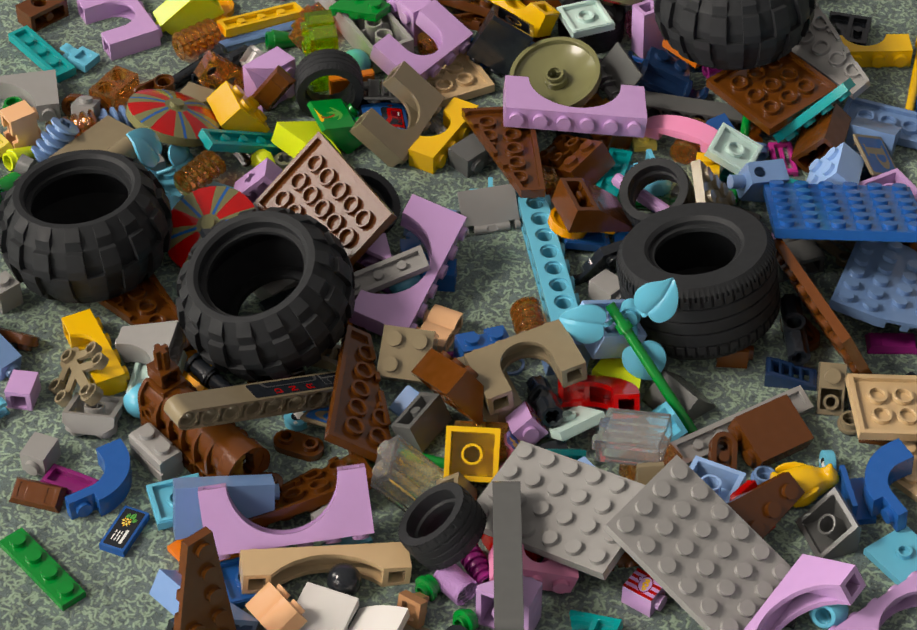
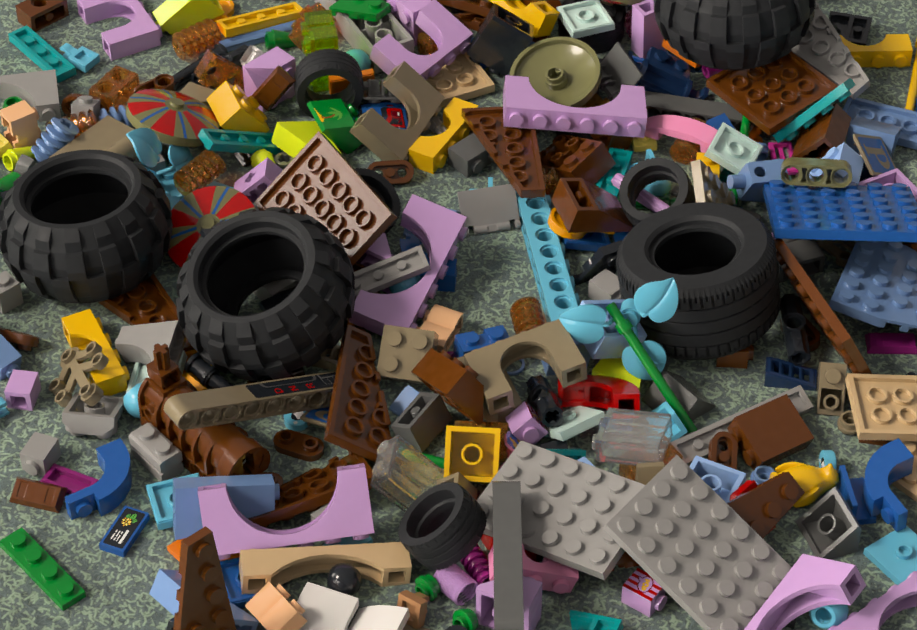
none -> reddish brown plate [368,160,414,185]
none -> olive beam [781,157,852,188]

